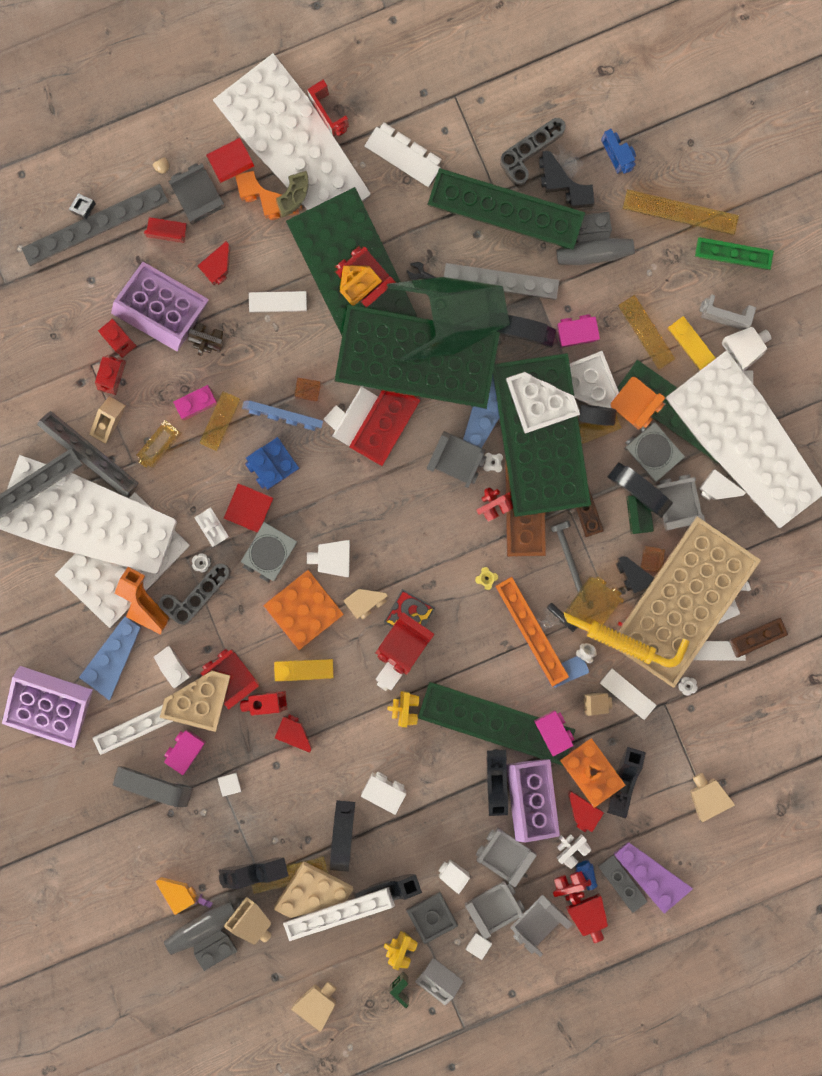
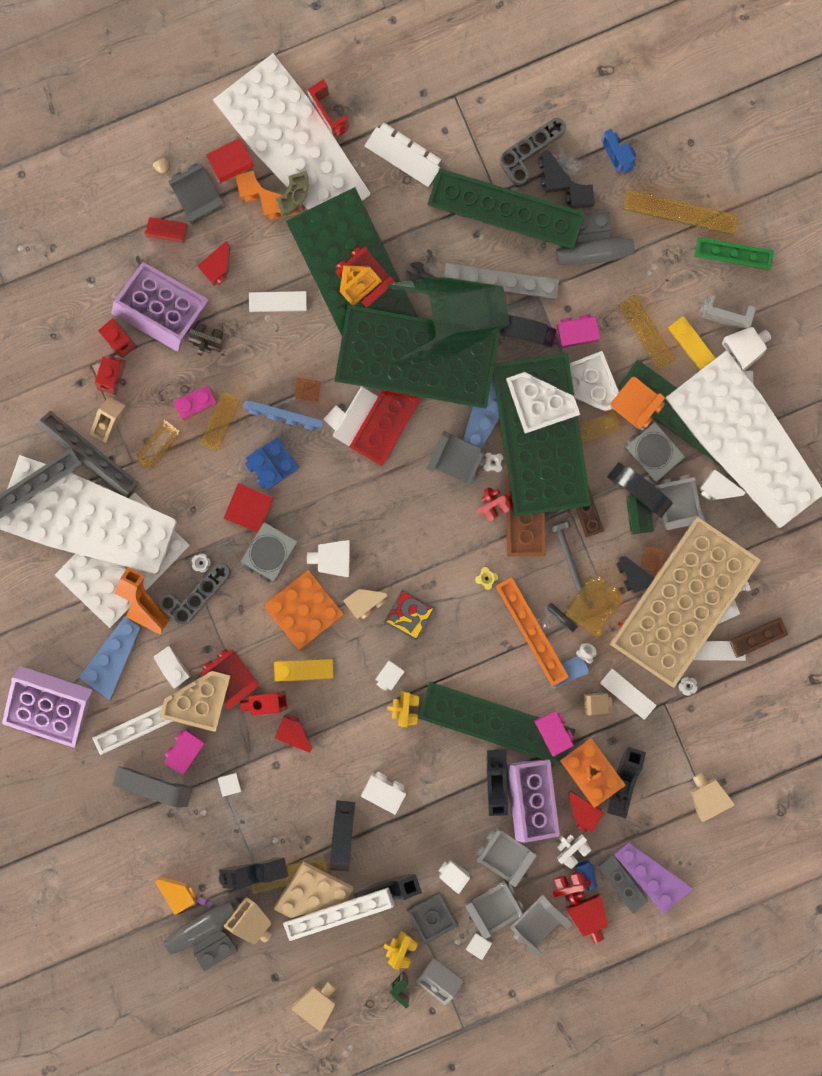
dark grey plate [21,184,169,266] -> none
plate [69,194,96,219] -> none
white hips [194,507,229,547] -> none
red panel [375,613,435,675] -> none
yellow piece [564,612,690,668] -> none
black tyre [579,405,617,426] -> none

